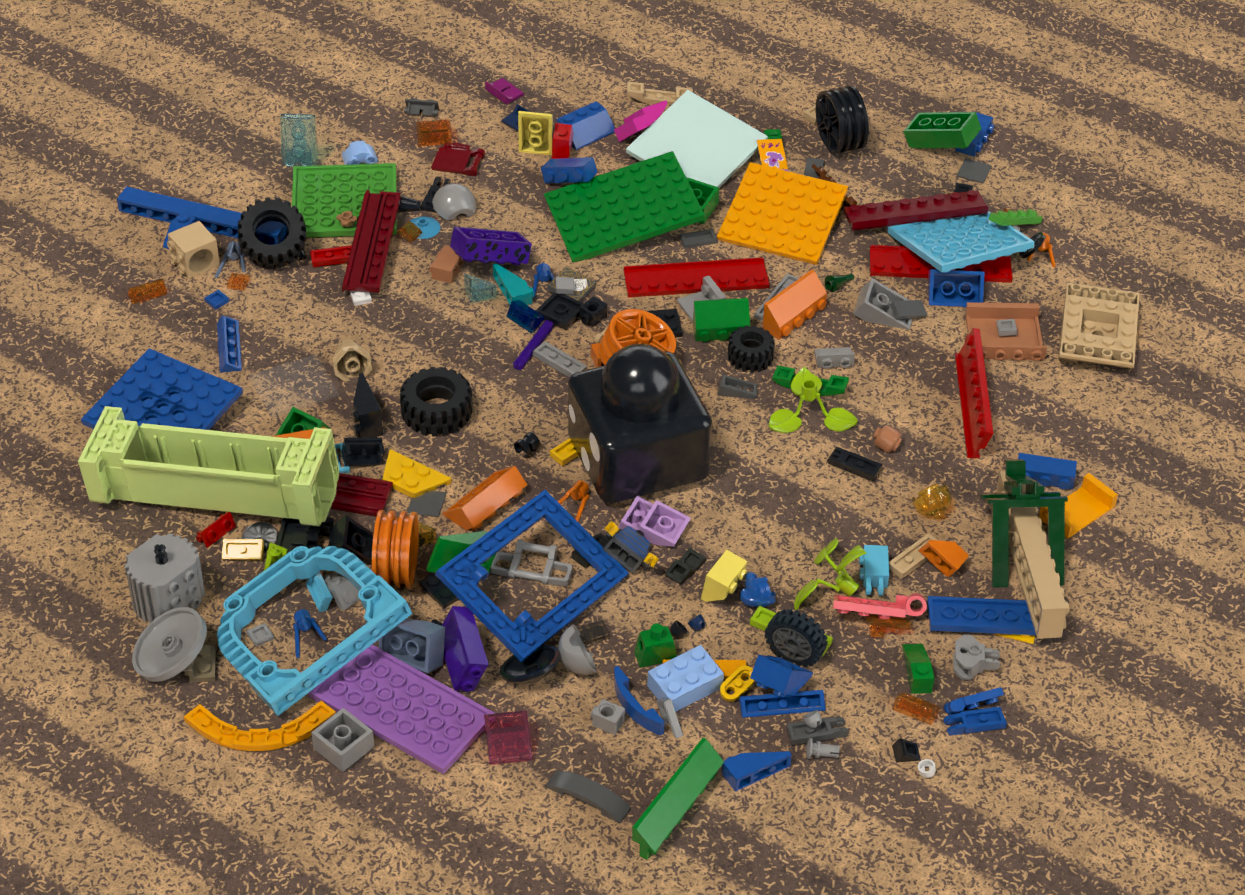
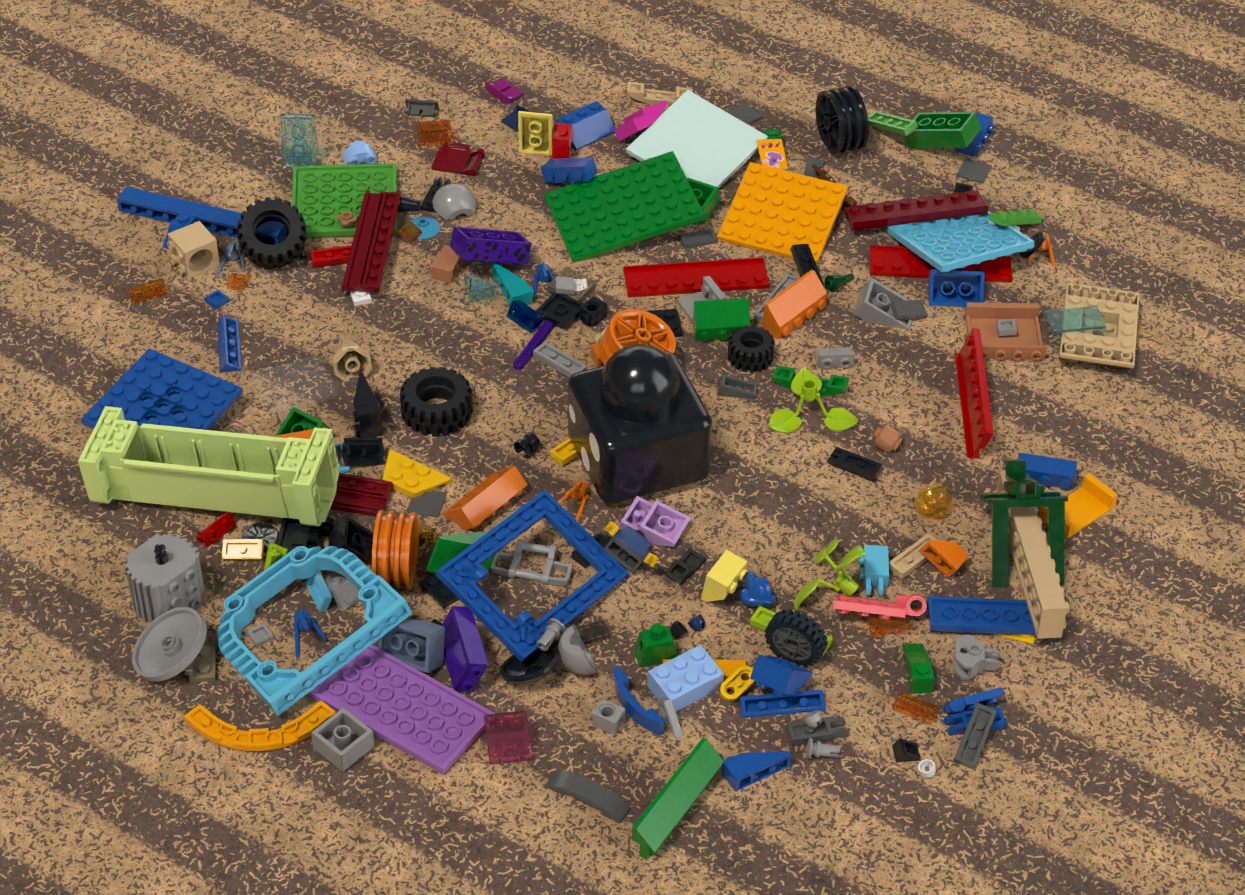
none -> light grey pin [536,618,566,651]
none -> dark grey piece [727,103,763,124]
none -> black plate [790,244,824,287]
none -> bright green plate [868,111,918,136]
none -> dark grey plate [953,703,997,769]
none -> clear light blue piece [1045,306,1106,334]

